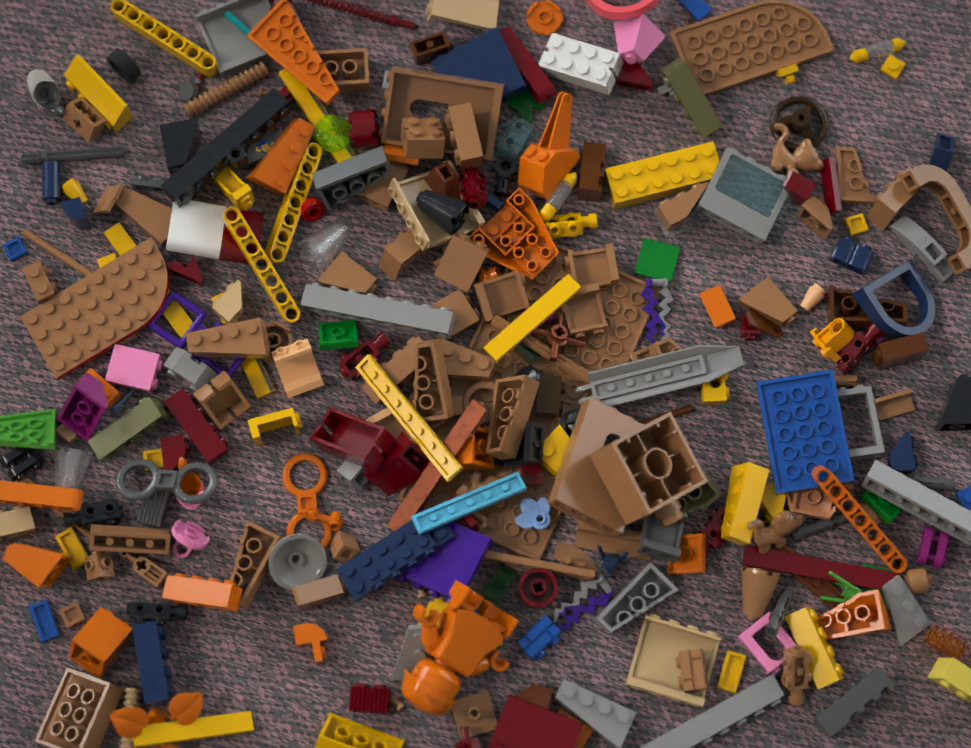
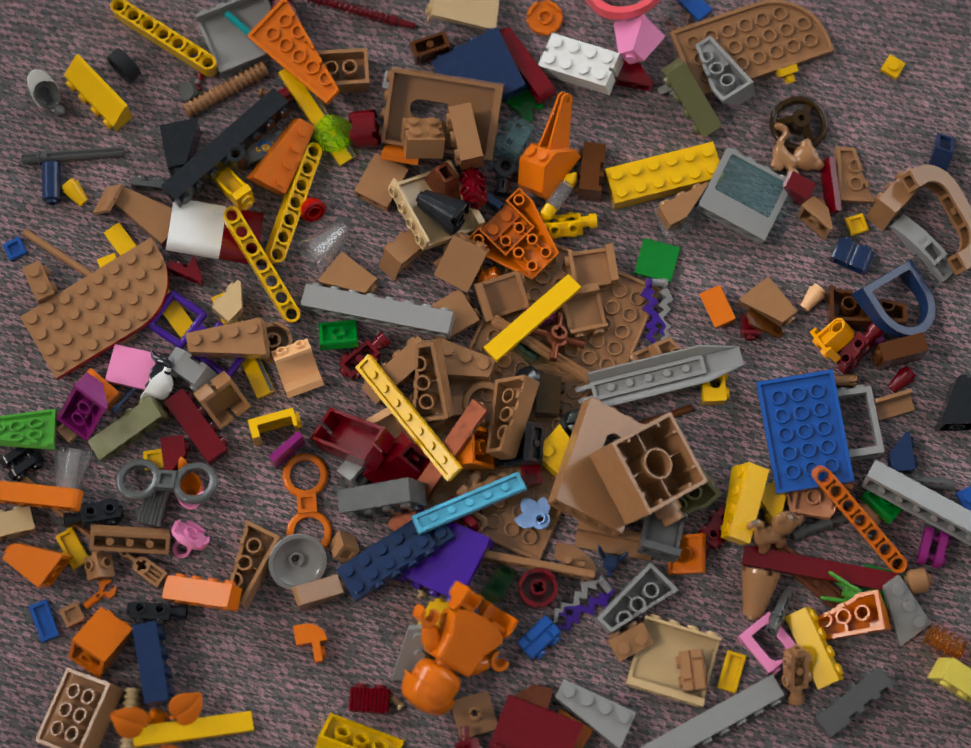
dark blue brick [61,197,91,230] -> none
medium nougat brick [63,97,107,143] -> none
orange bar [306,508,343,531] -> none
dark grey wedge [312,146,393,213] -> none
piece [850,38,906,63] -> none
none -> orange bar [83,580,117,609]
none -> white hair [140,351,173,400]
none -> magenta tile [269,431,305,469]
none -> dark grey brick [337,477,427,521]
none -> medium nougat bracket [606,620,654,662]
none -> light grey wedge [695,35,755,105]
none -> dark red cone [887,366,916,393]

